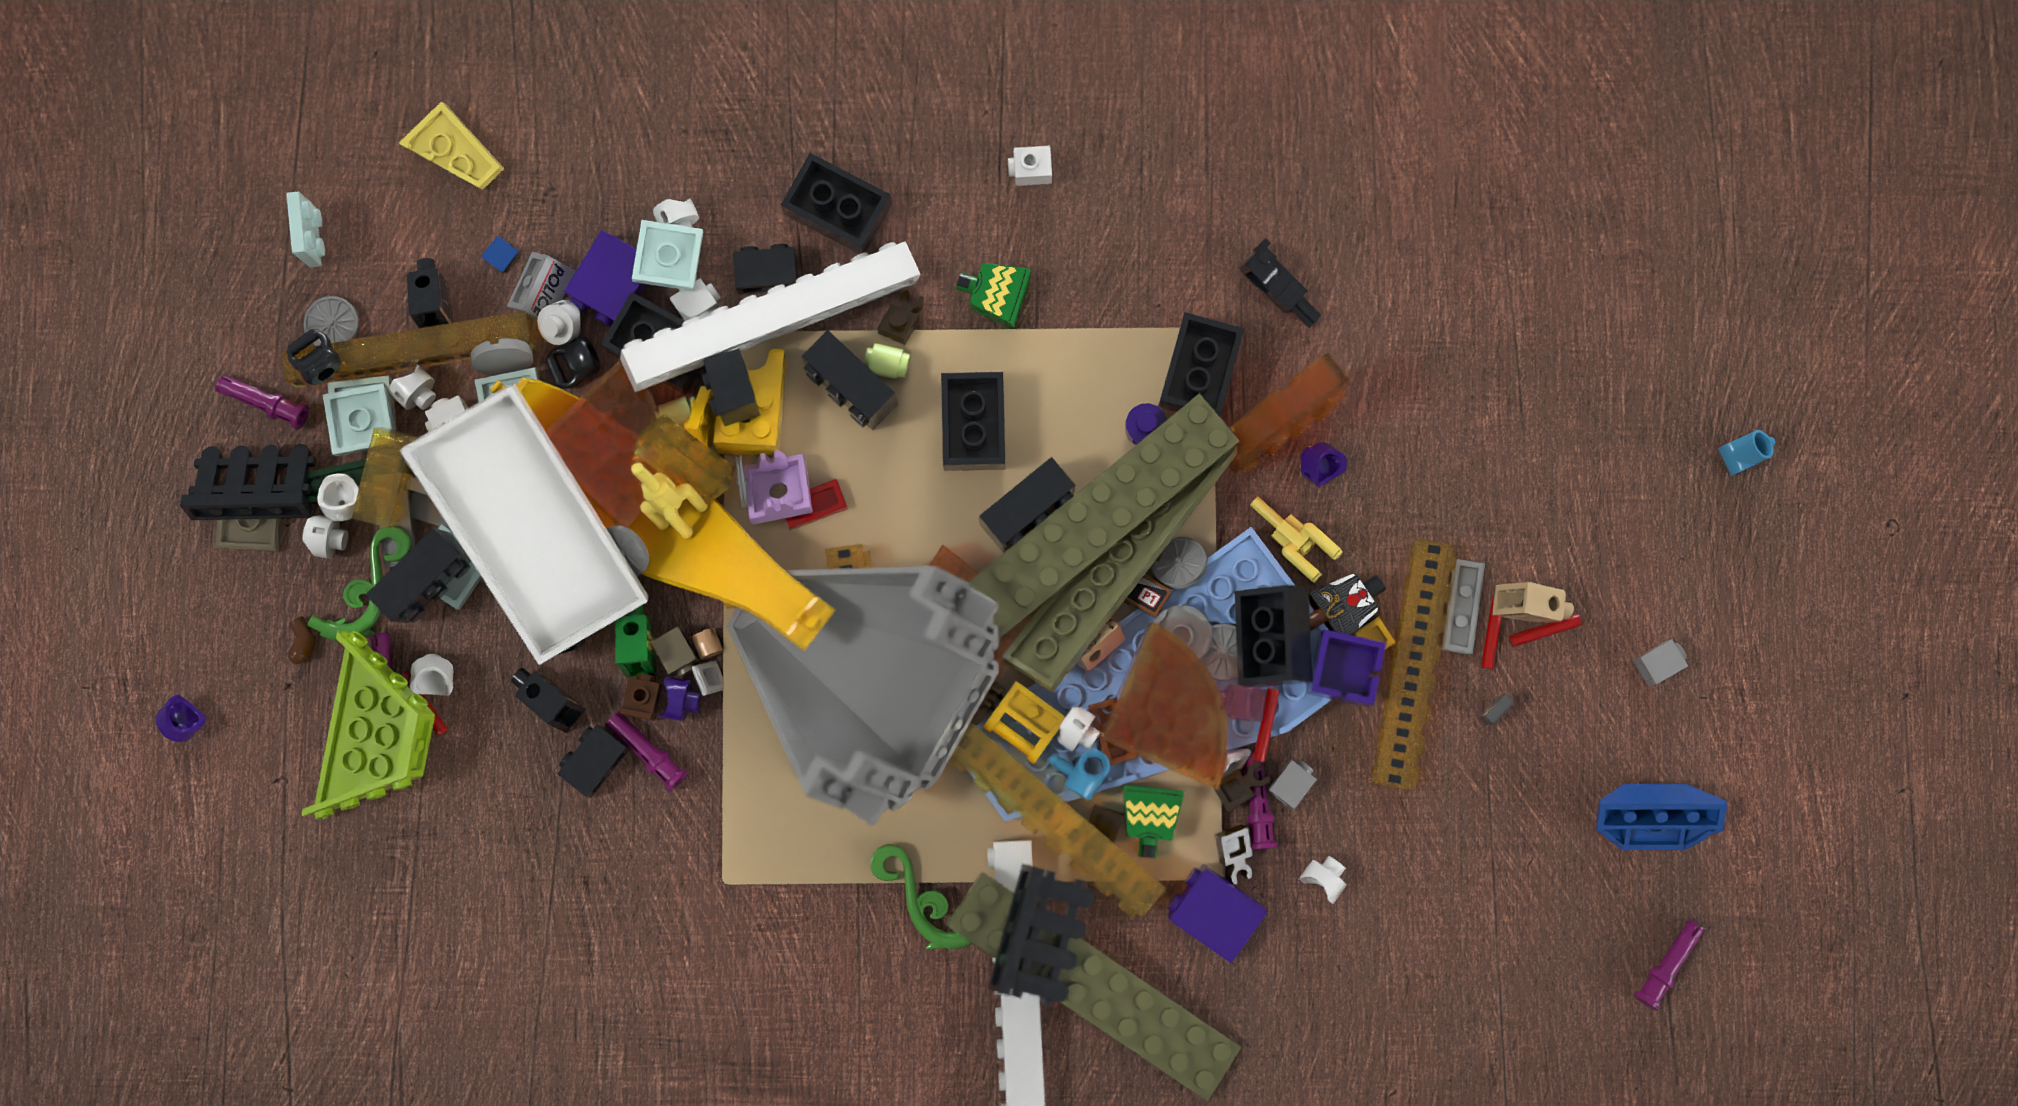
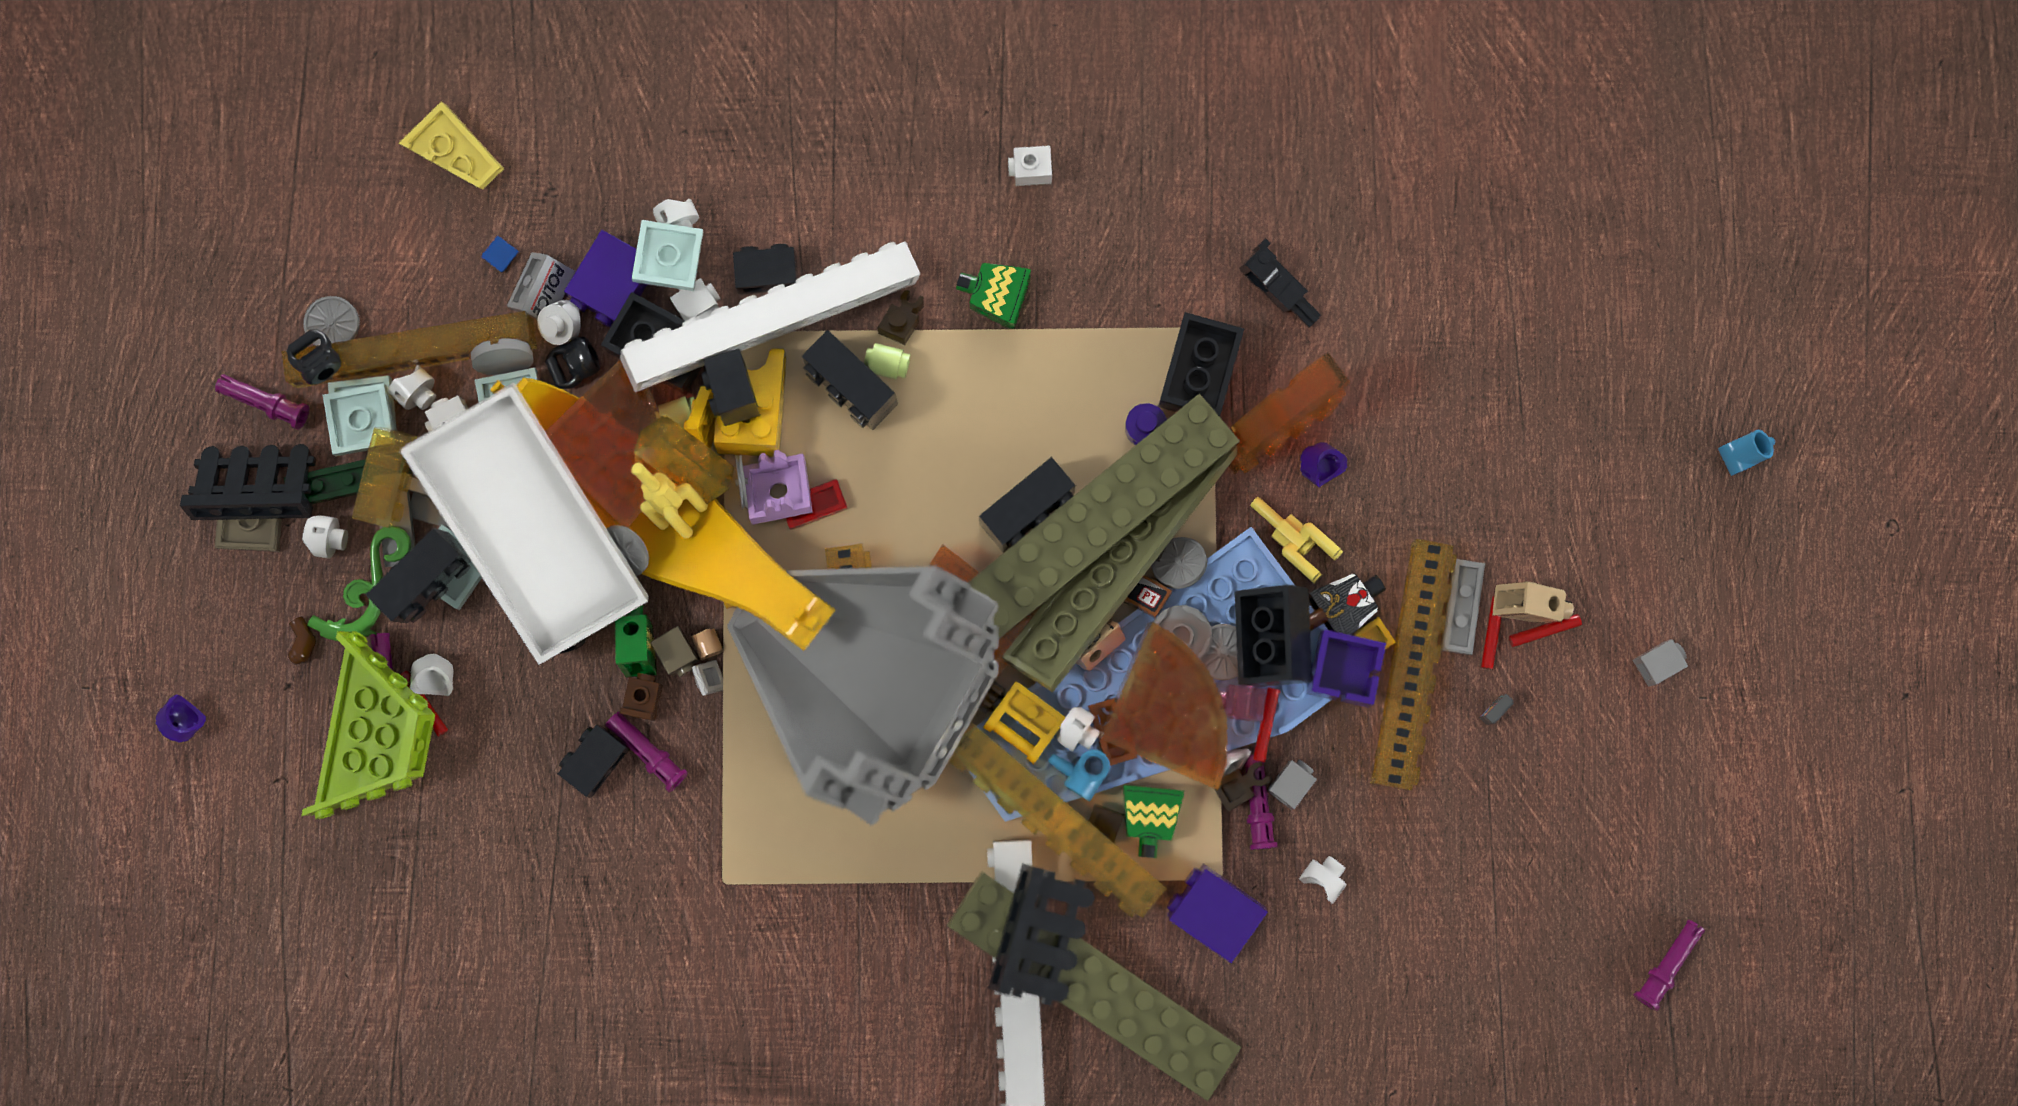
light aqua plate [286,191,325,268] -> none
white piece [317,473,363,521] -> none
black torso [407,258,455,337] -> none
black torso [511,668,586,733] -> none
dark purple piece [659,677,702,721] -> none
black brick [781,153,892,254] -> none
bright green plant [870,844,972,950] -> none
black brick [941,372,1005,471] -> none
plate [1215,824,1253,884] -> none
blue wedge [1596,784,1727,850] -> none

